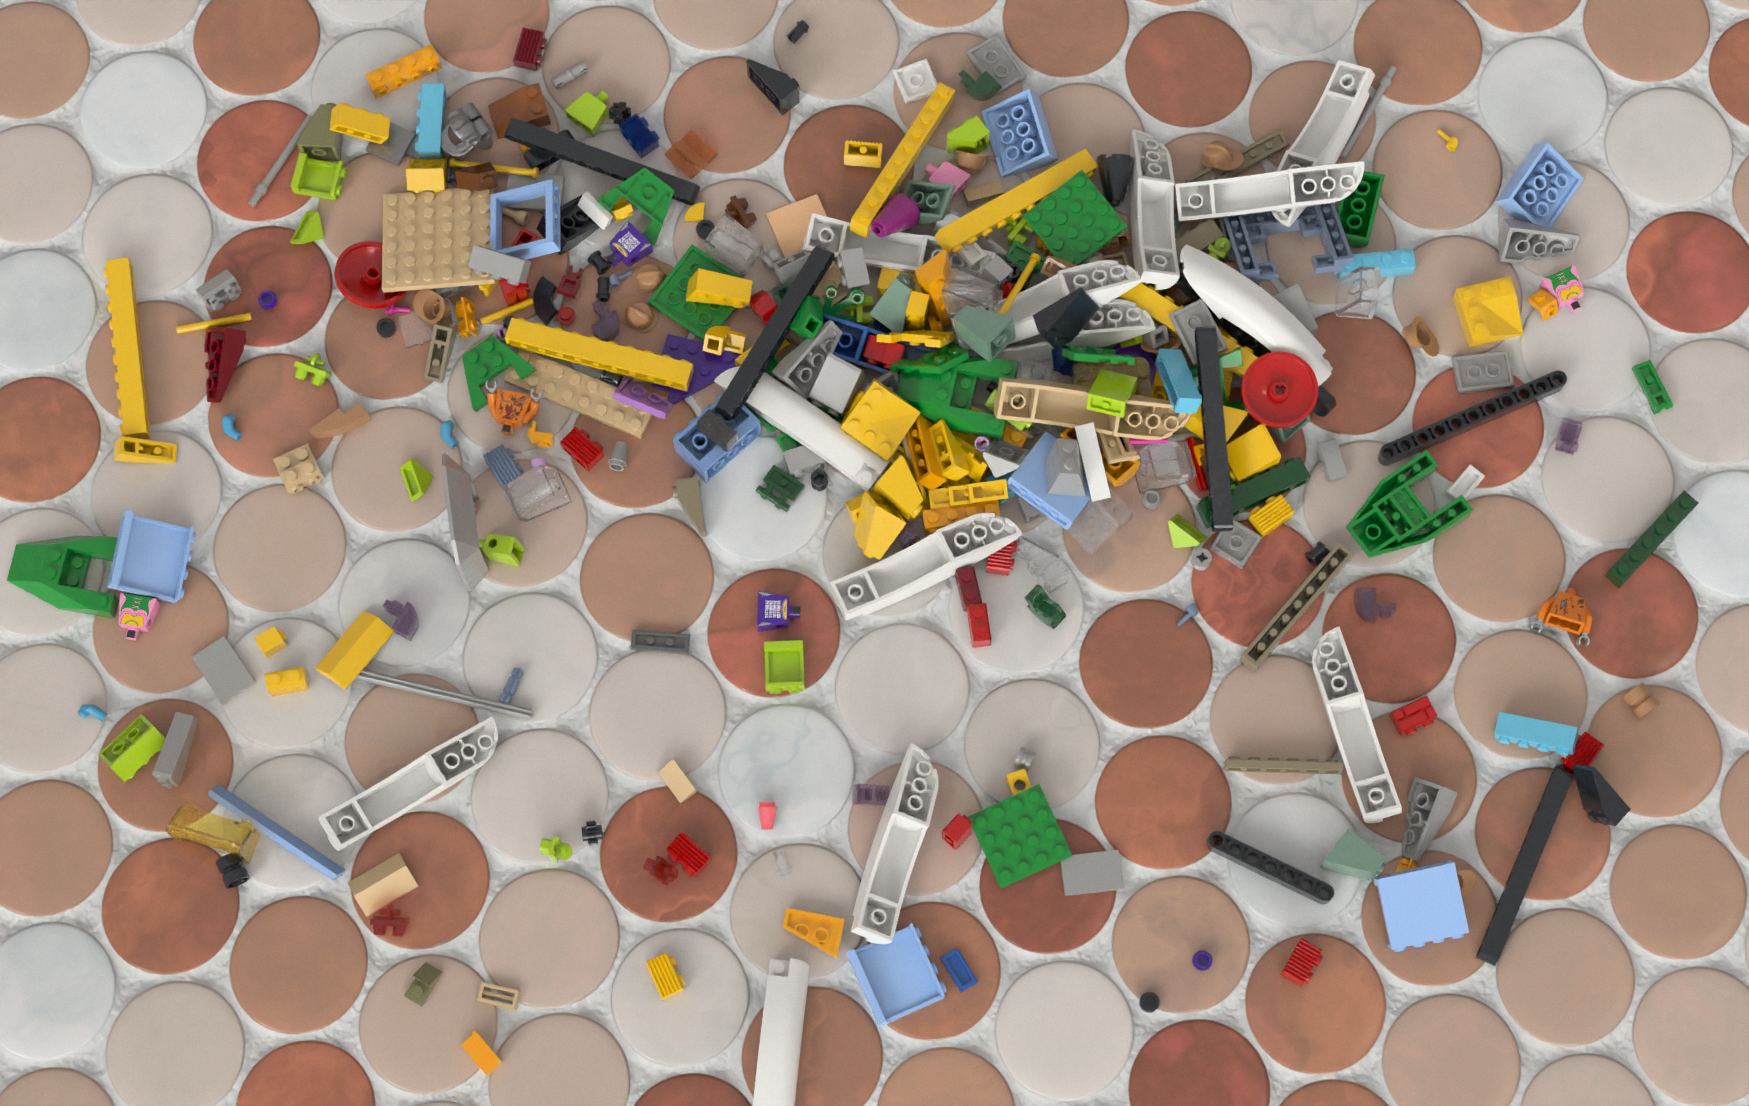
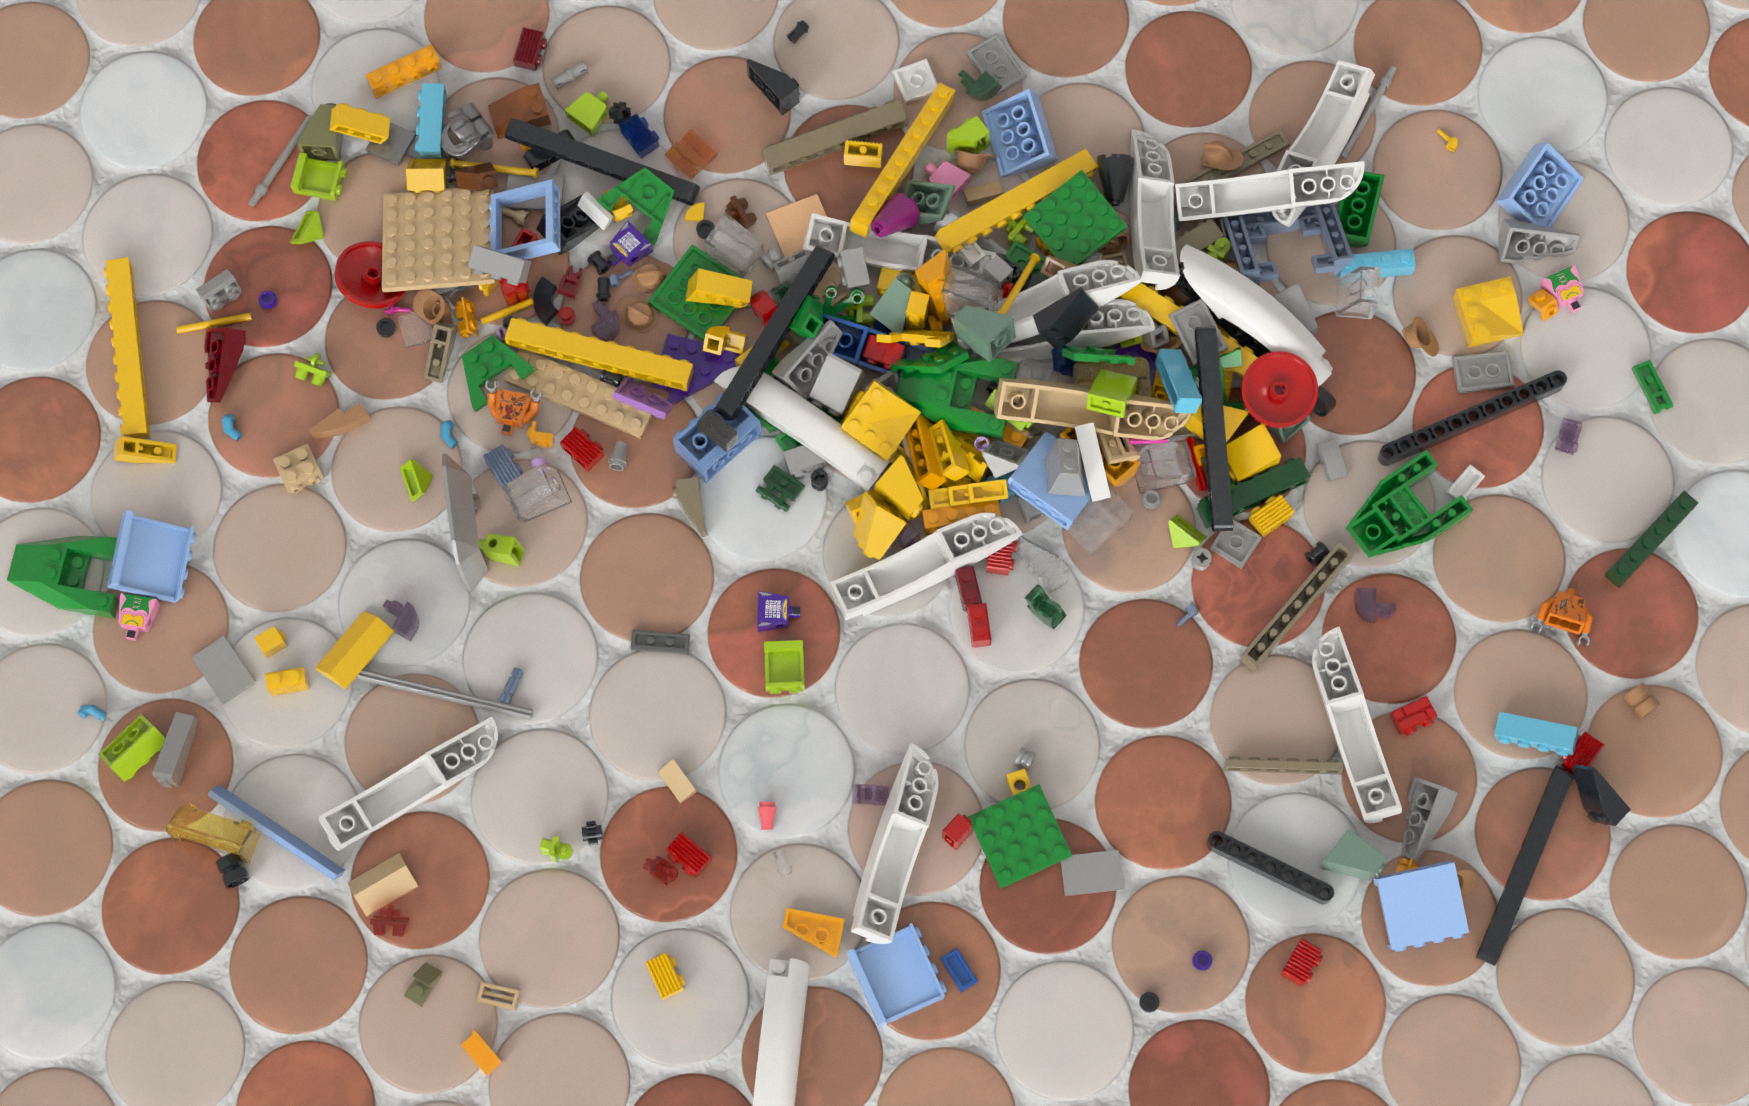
none -> dark tan brick [762,100,908,176]

